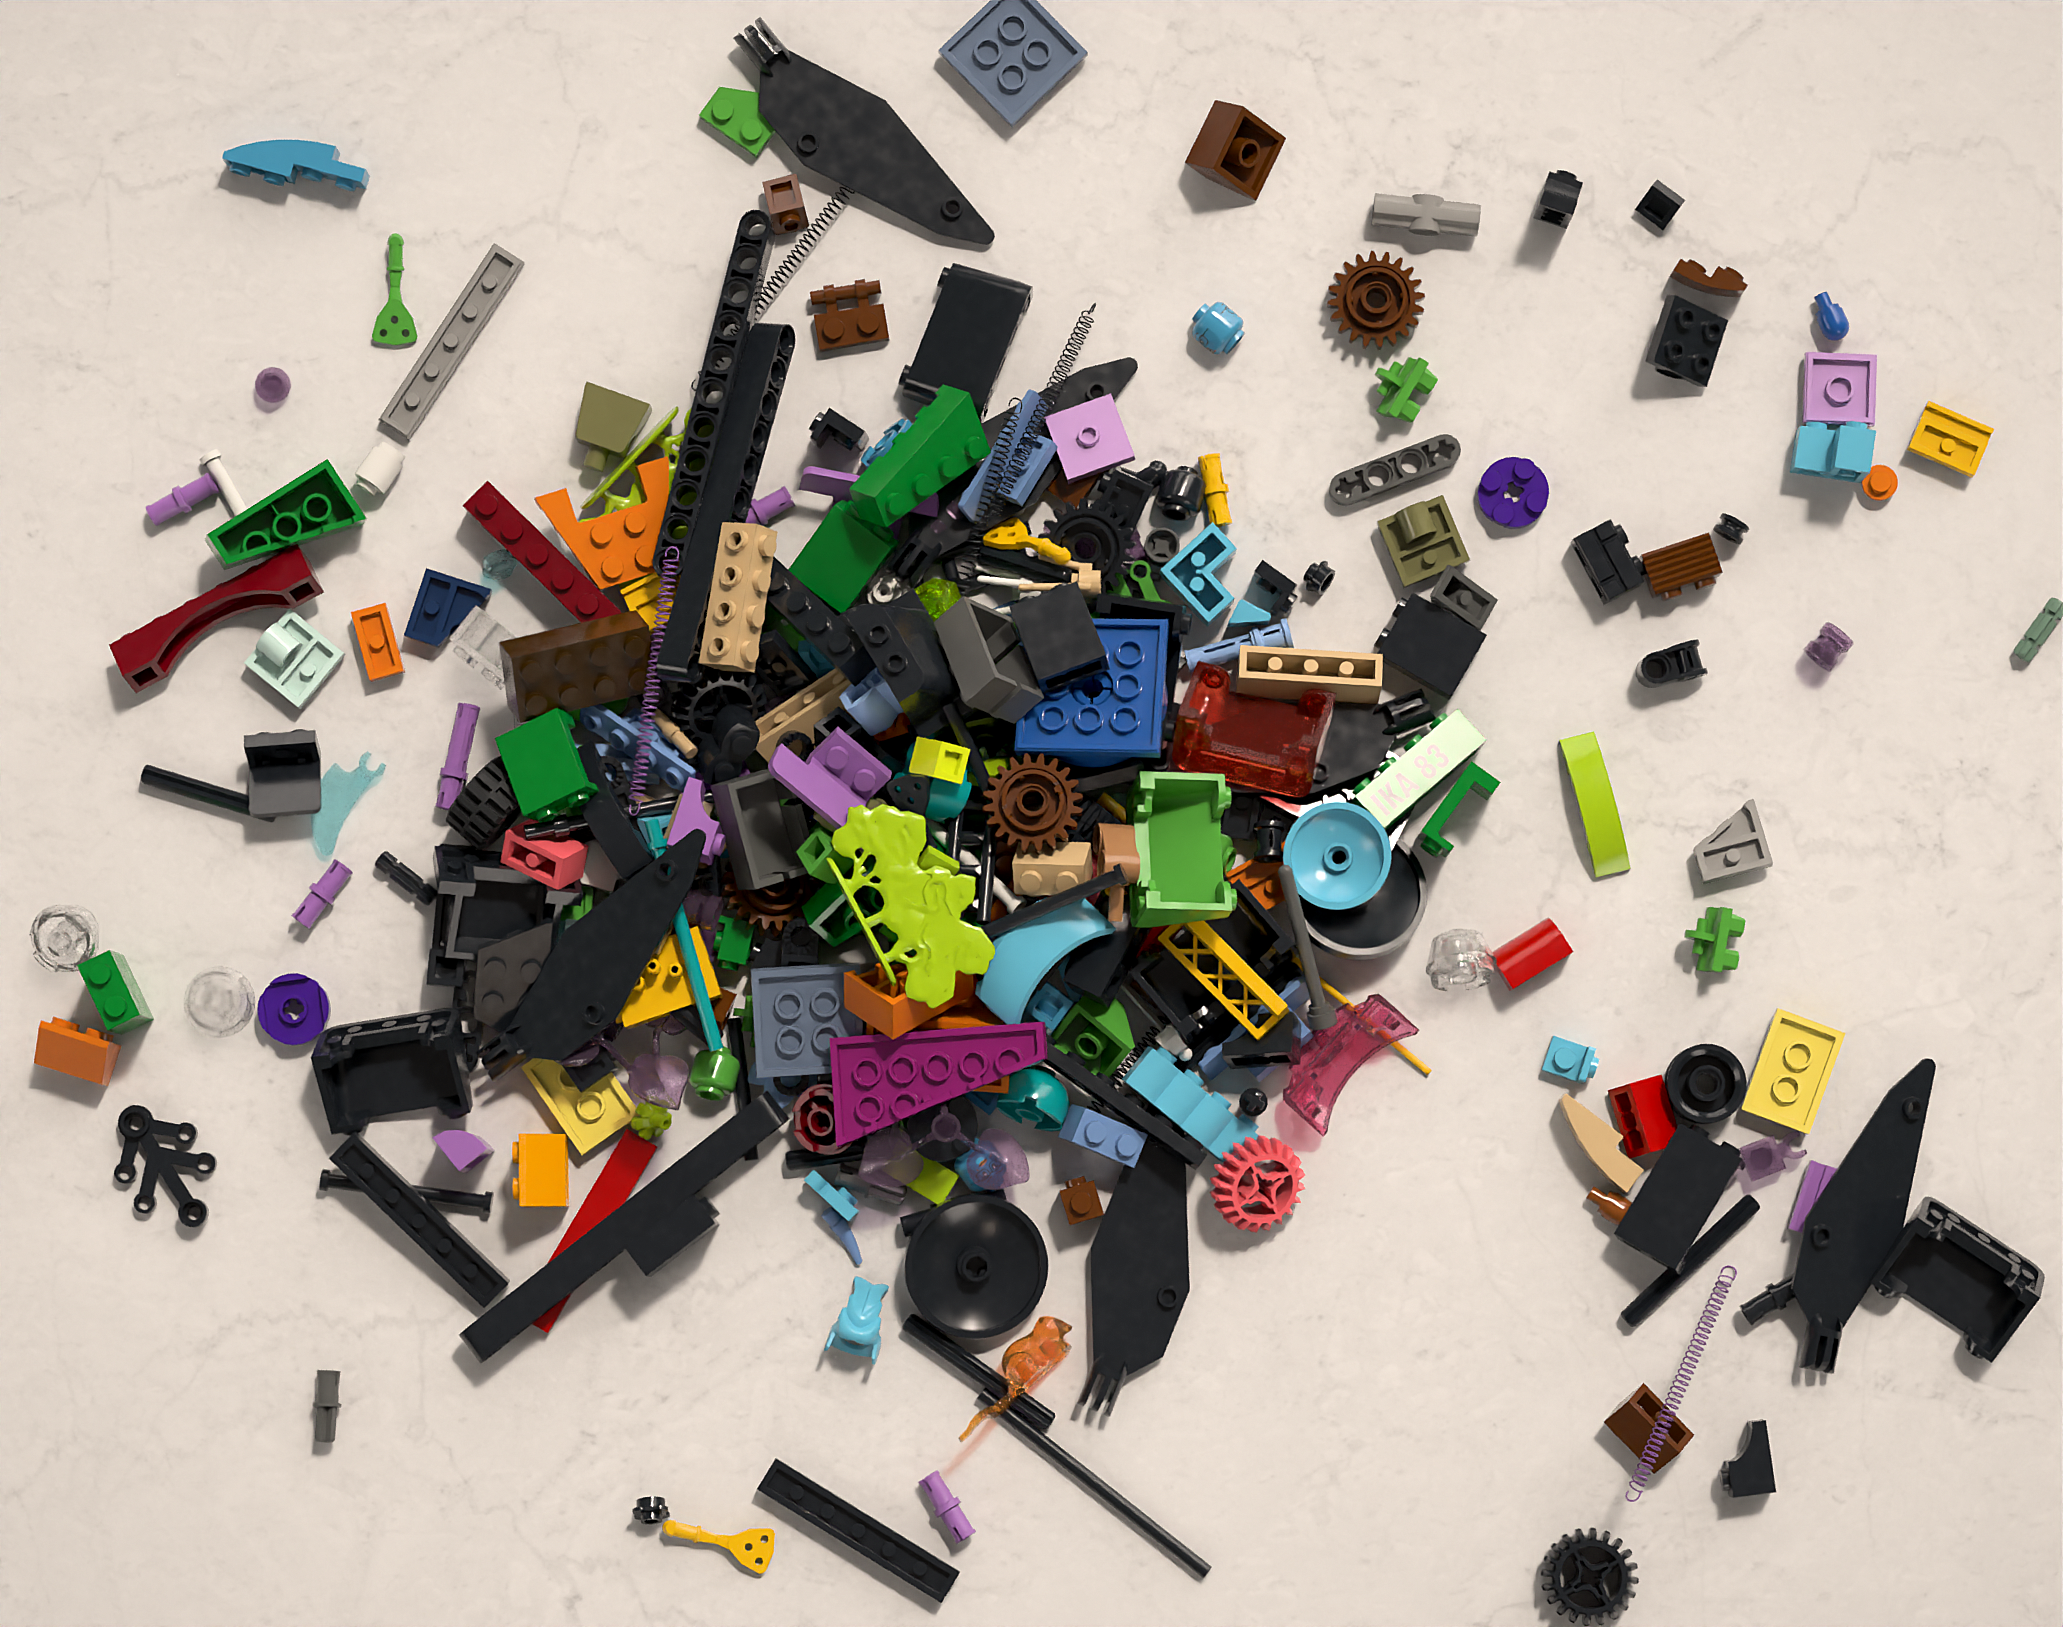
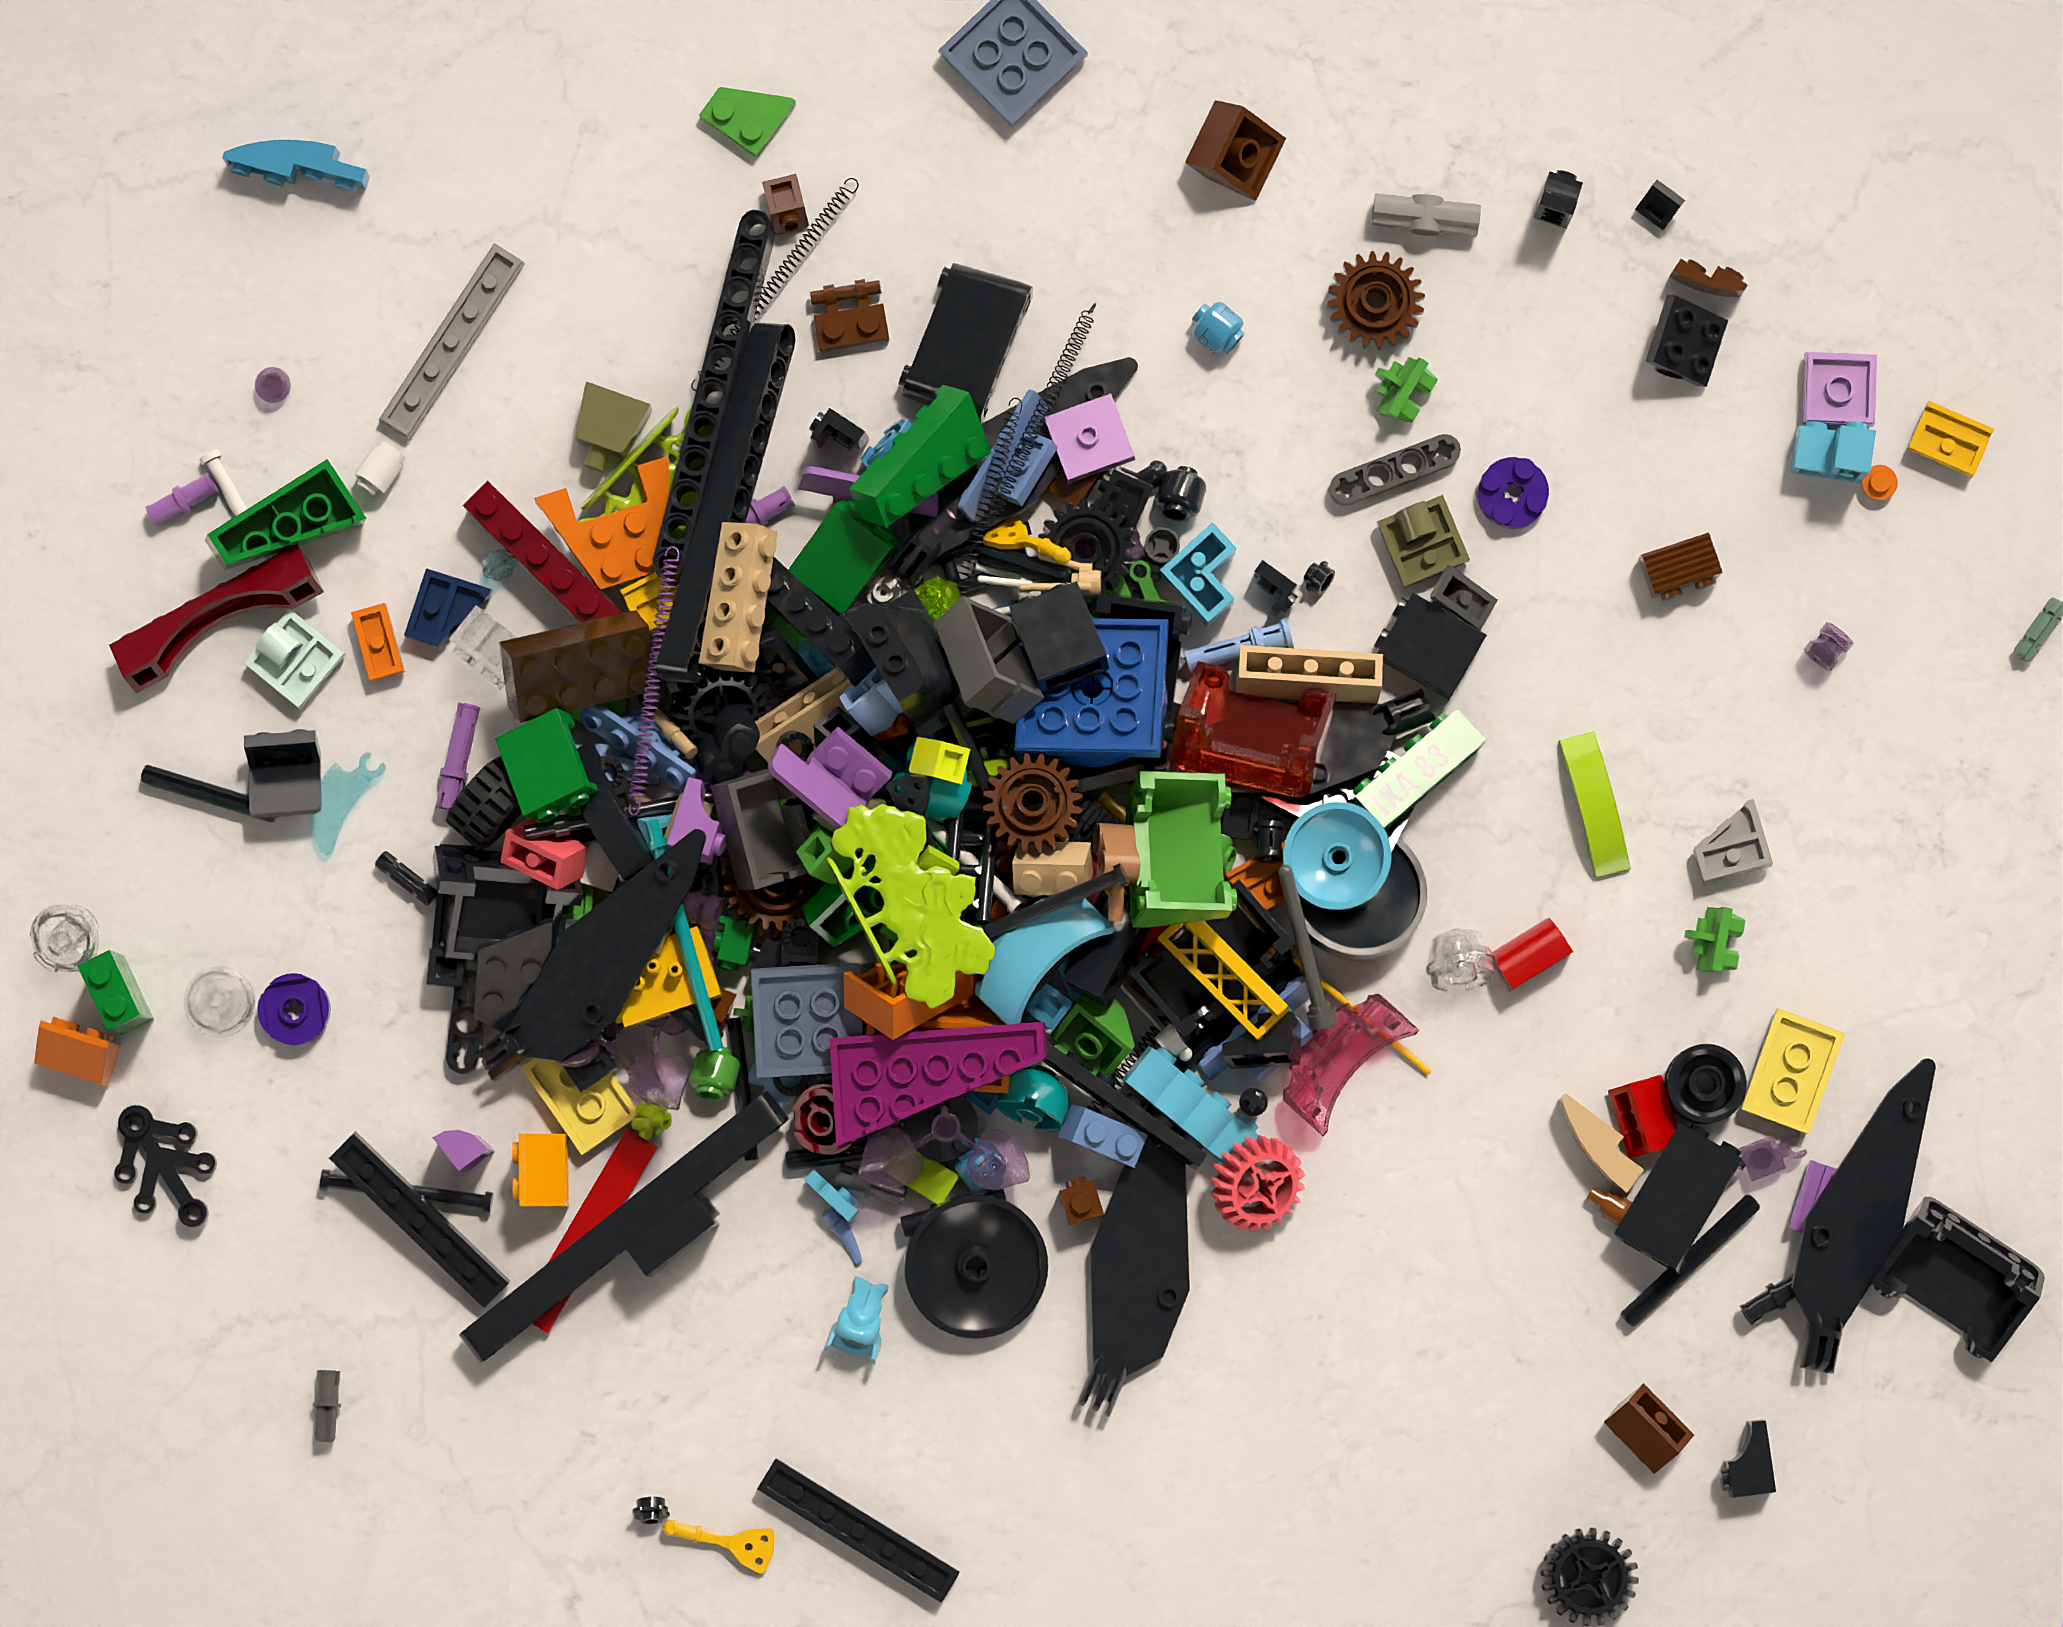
medium lavender pin [291,859,353,929] -> none
black windscreen [310,1008,473,1136] -> none
bright green piece [372,233,418,345] -> none
black wing [733,17,995,245] -> none
black axle [902,1314,1056,1429] -> none
medium lavender pin [918,1470,976,1544] -> none
clear orange animal [958,1316,1072,1443] -> none
black piece [976,1388,1212,1578] -> none
yellow pin [1198,453,1232,527] -> none
medium azure slope [1227,600,1271,628] -> none
green panel [1417,761,1501,858] -> none
medium azure bracket [1541,1036,1599,1084] -> none
black brick [1570,519,1646,605] -> none
medium lavender piece [1625,1265,1737,1502] -> none
black piece [1635,639,1708,688] -> none
black bush [1713,513,1750,545] -> none
blue cylinder [1814,292,1849,341] -> none

